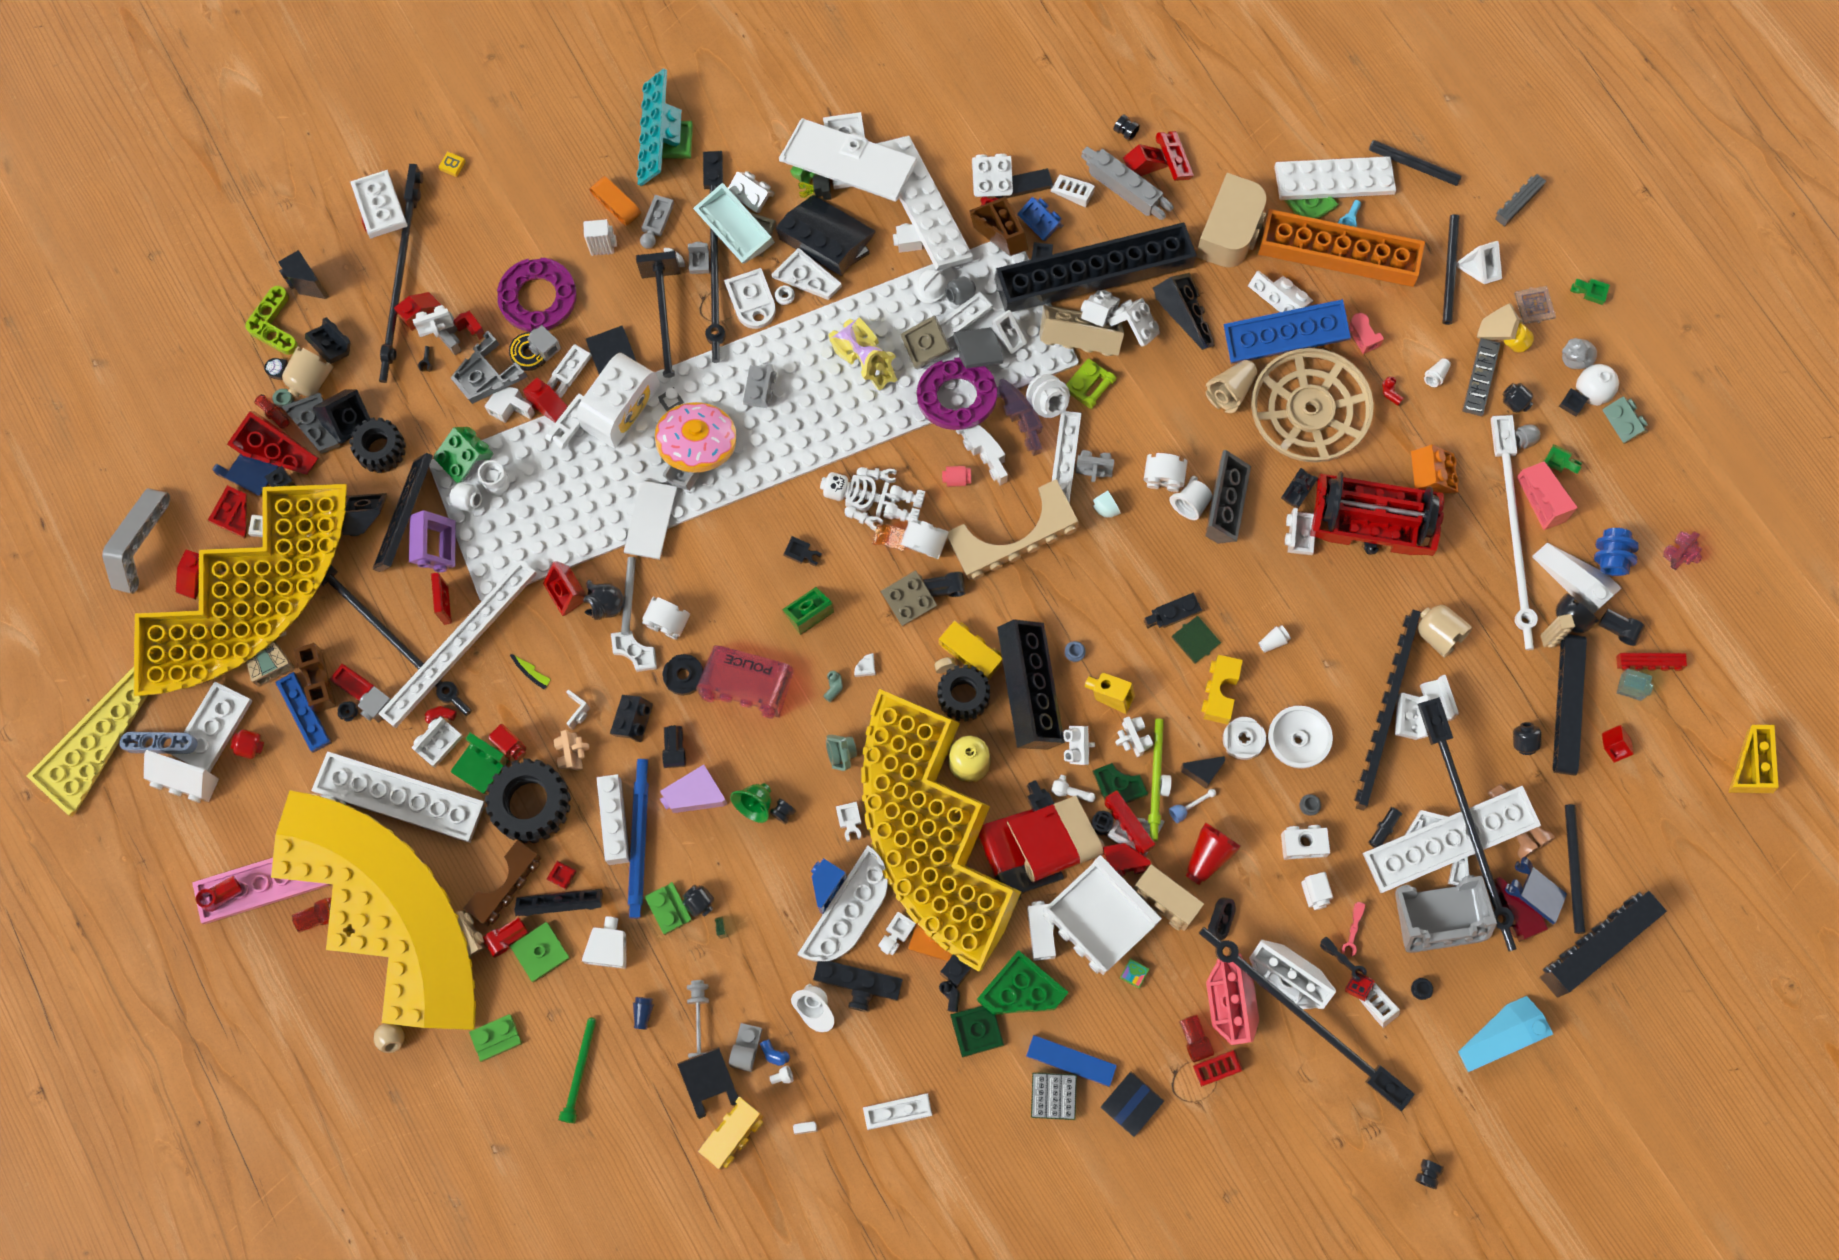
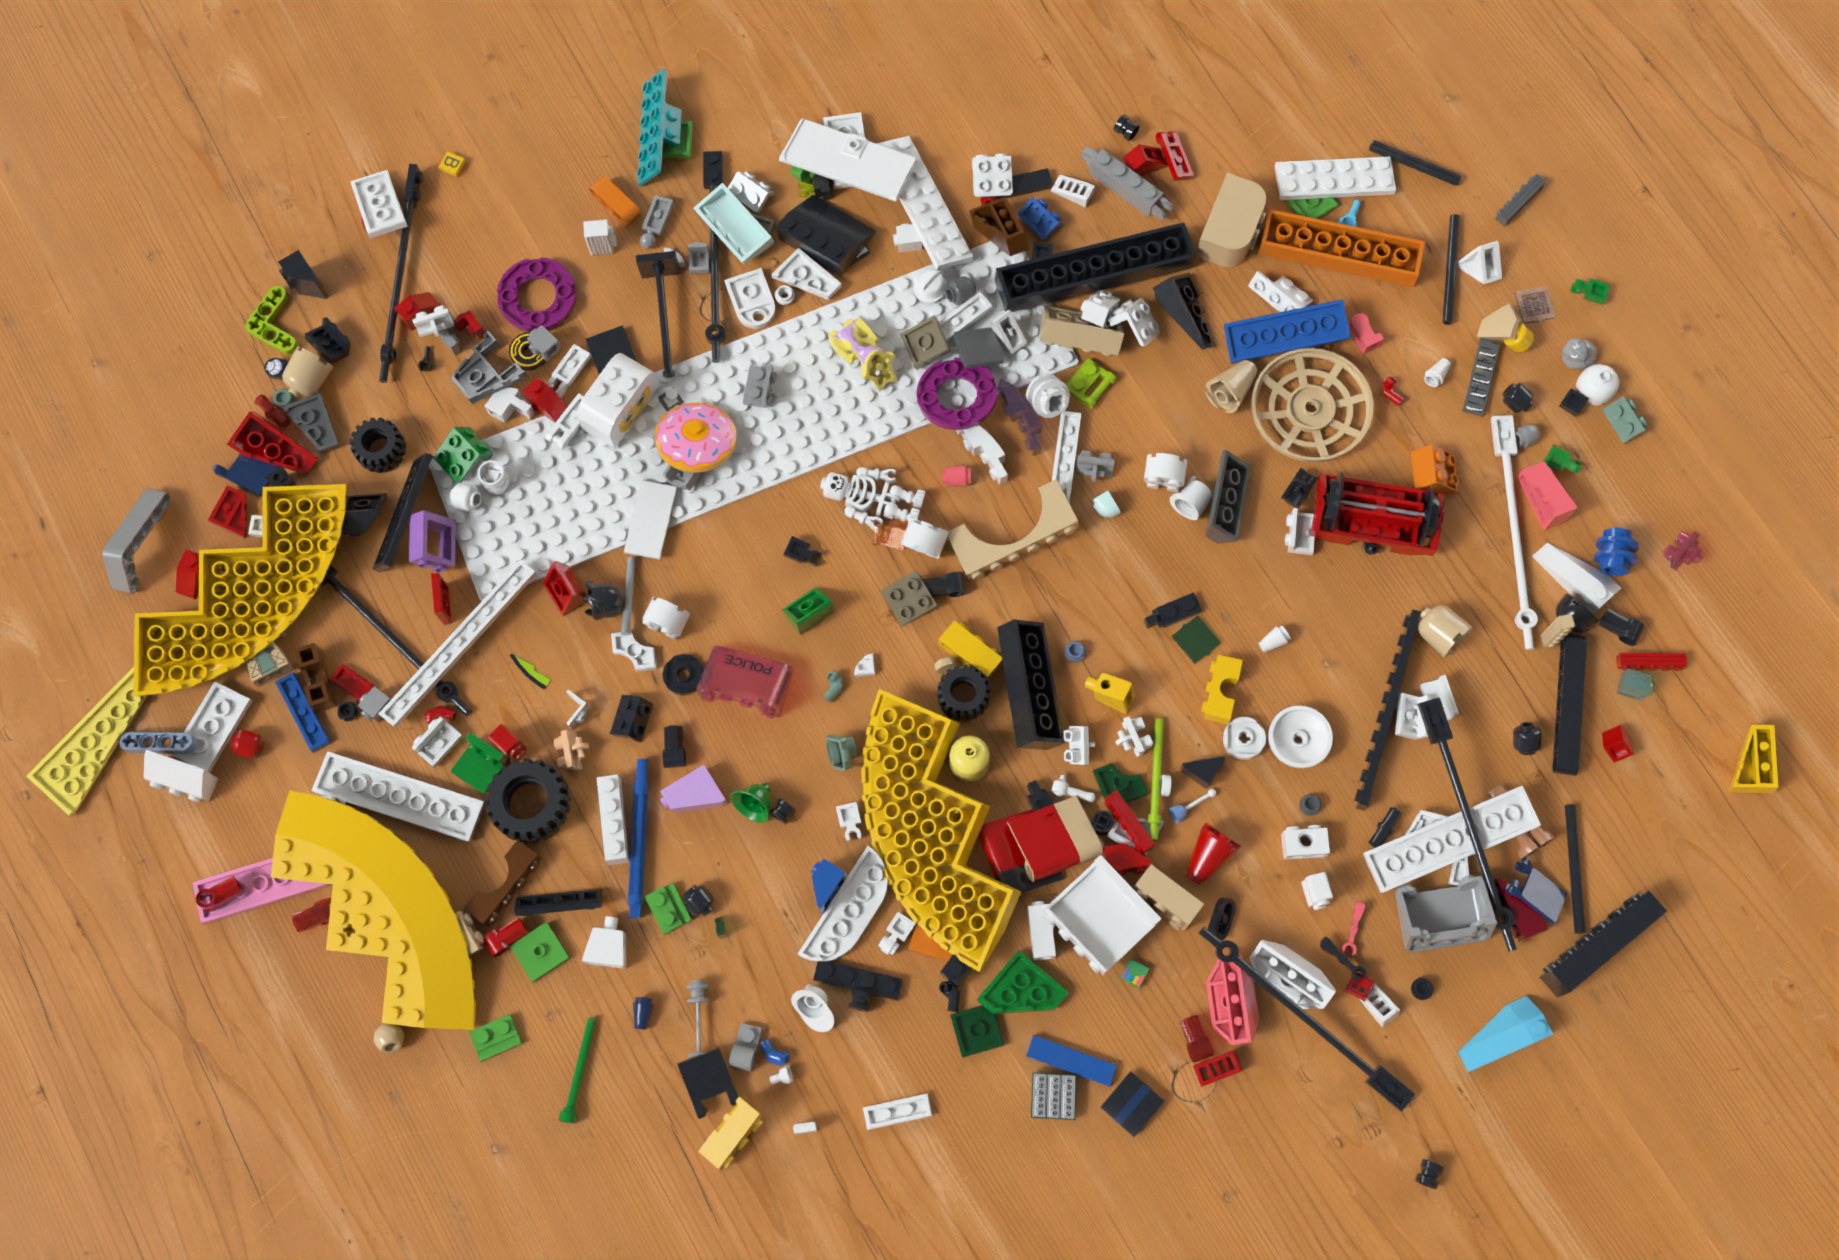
black slope [313,389,370,443] -> none
red tile [547,860,577,890] -> none

